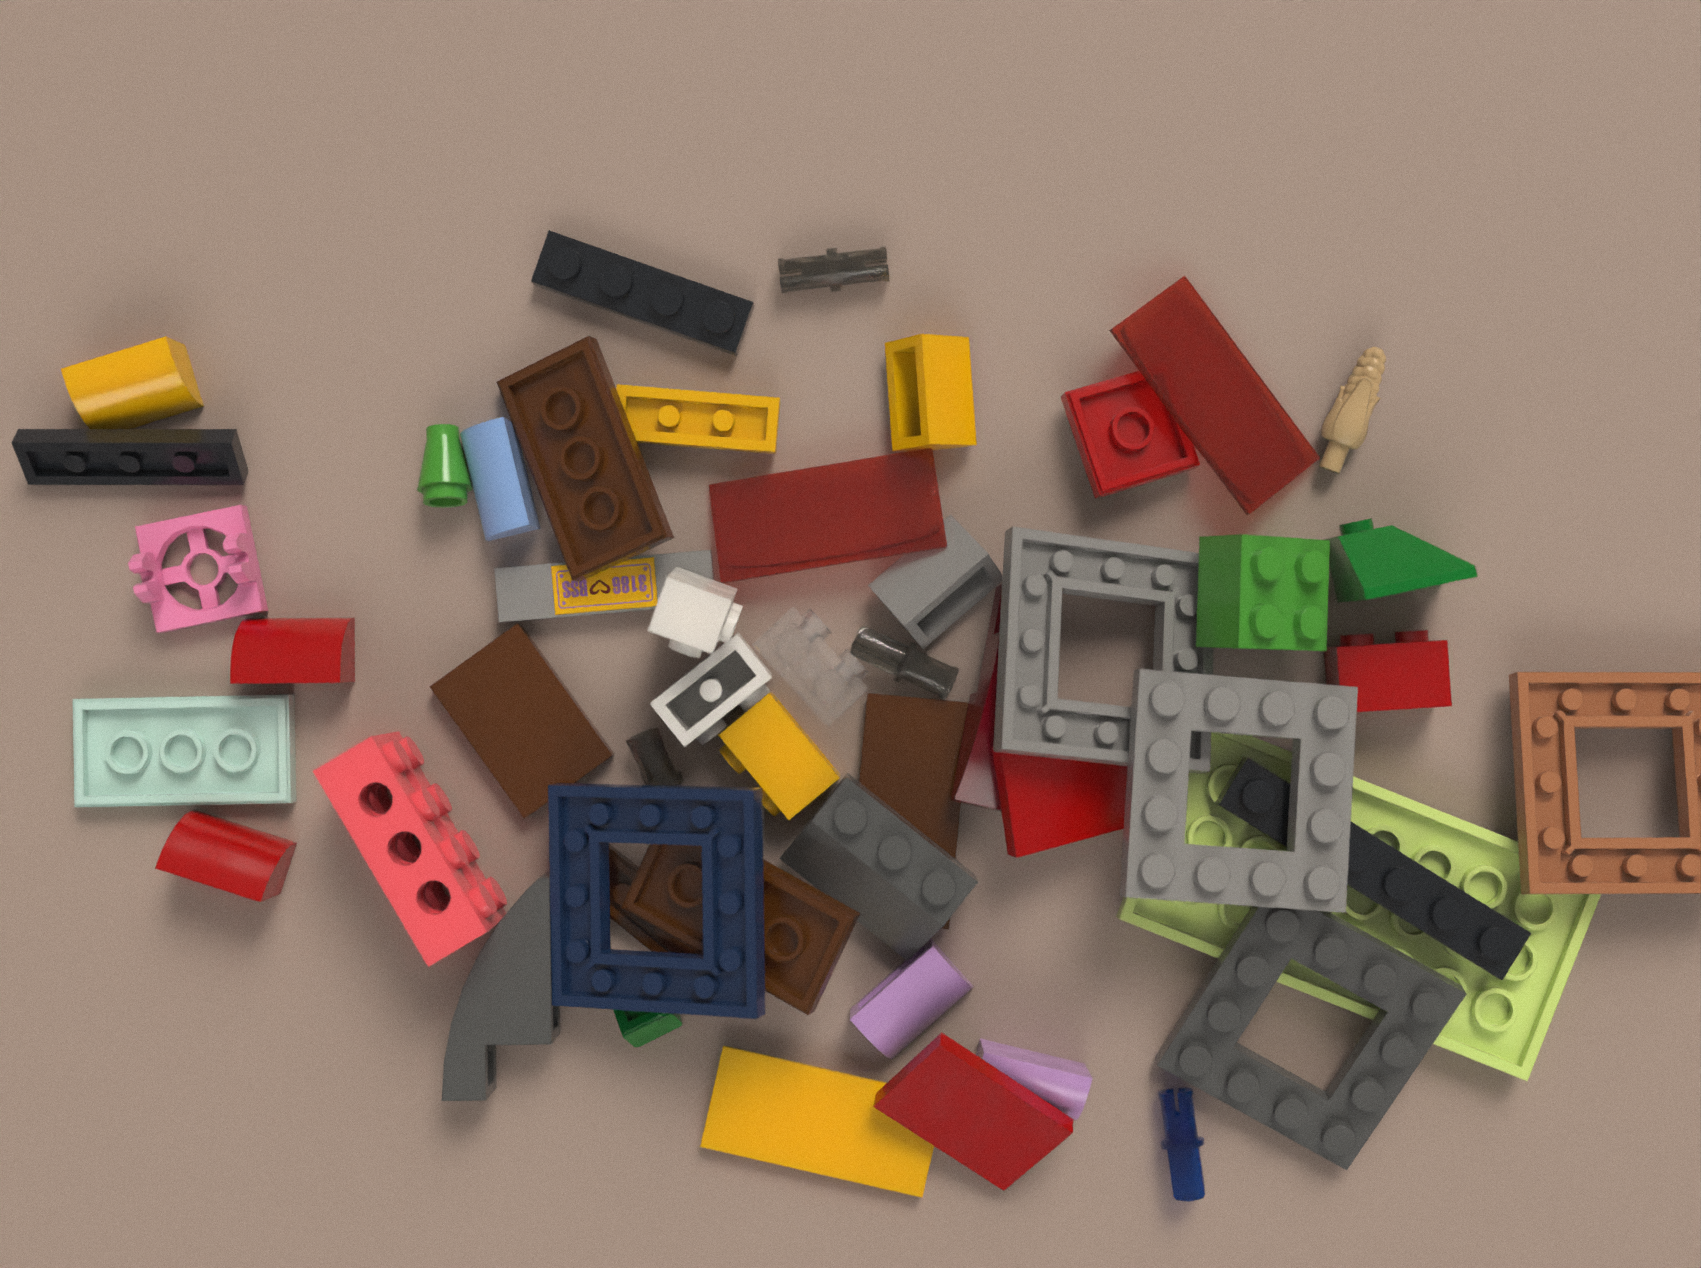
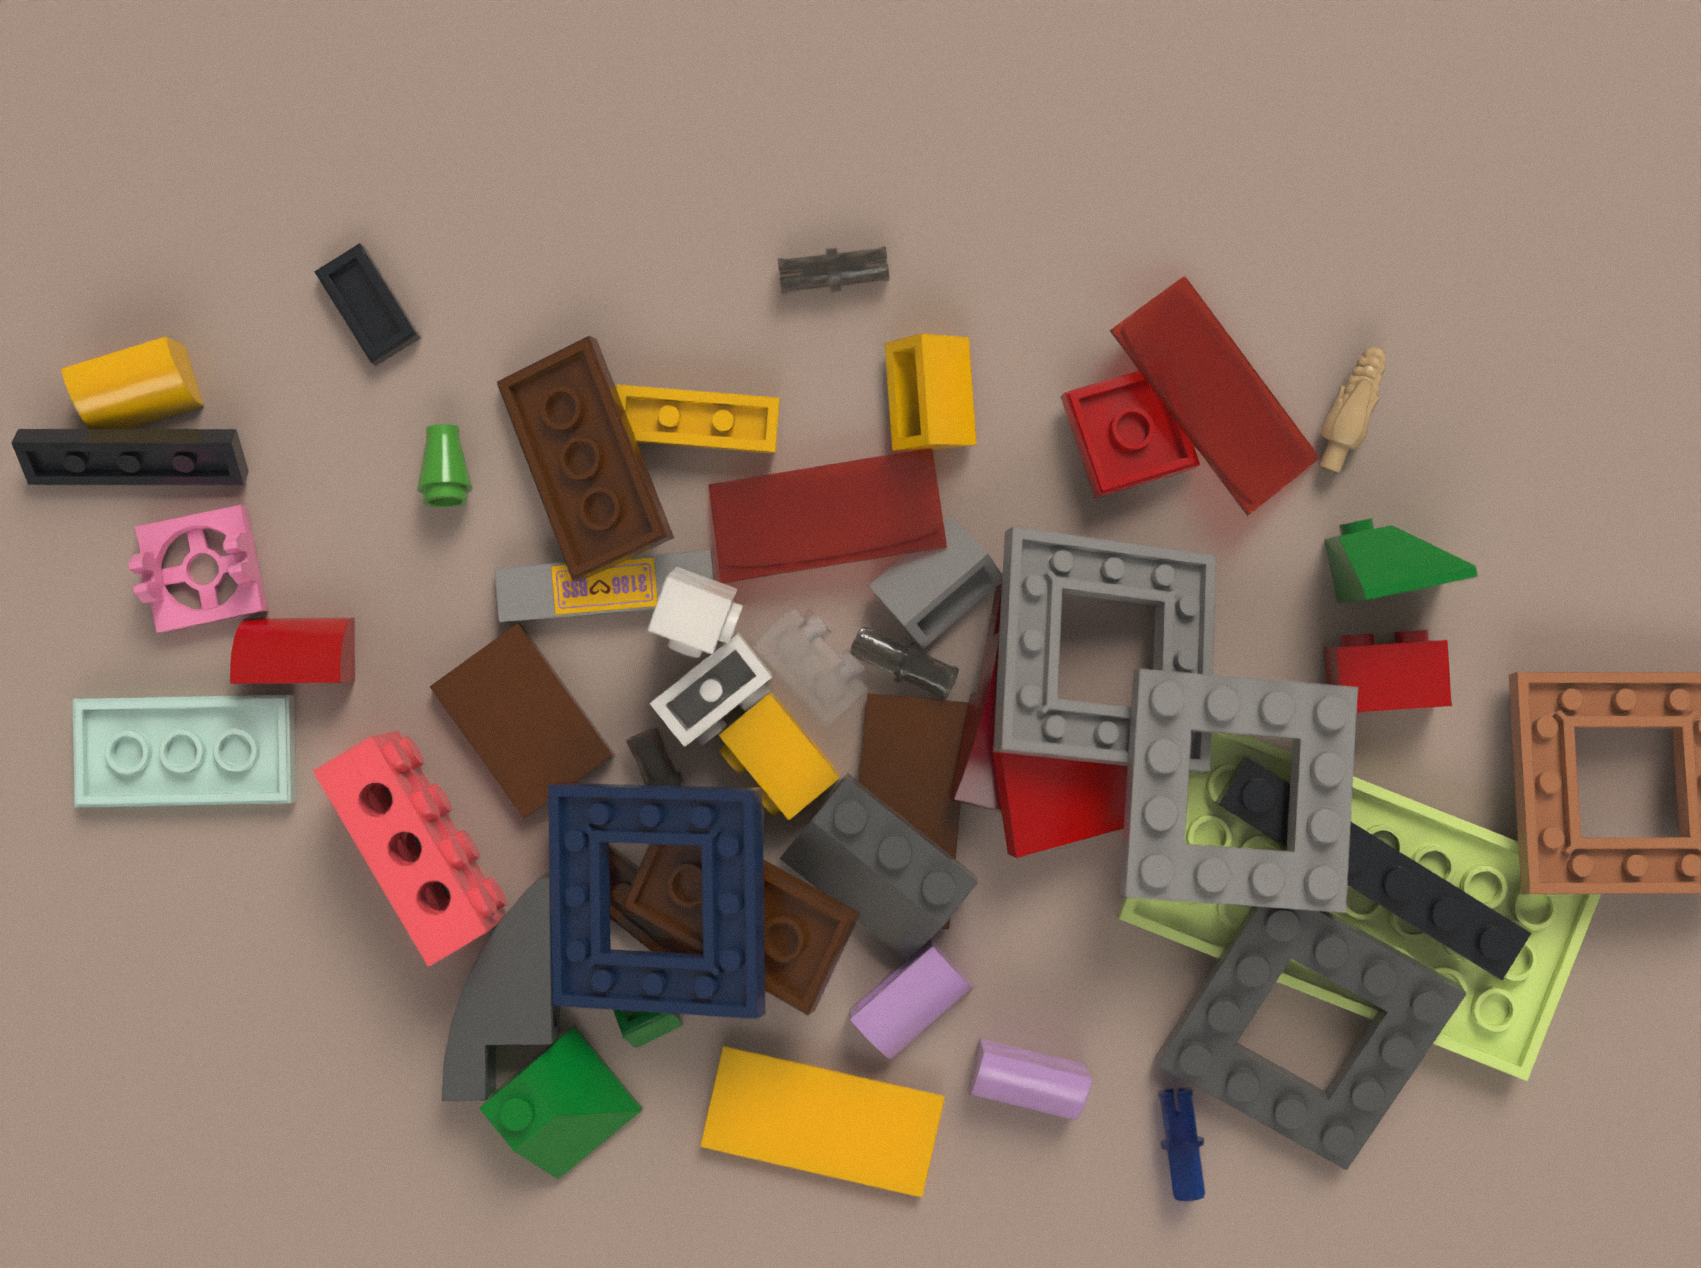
red brick [155,810,297,902] -> none
light blue brick [460,417,541,541] -> none
black plate [531,230,755,356] -> none
red tile [873,1032,1074,1191] -> none
bright green brick [1196,534,1330,651] -> none
none -> black tile [314,243,421,366]
none -> green slope [479,1025,643,1179]

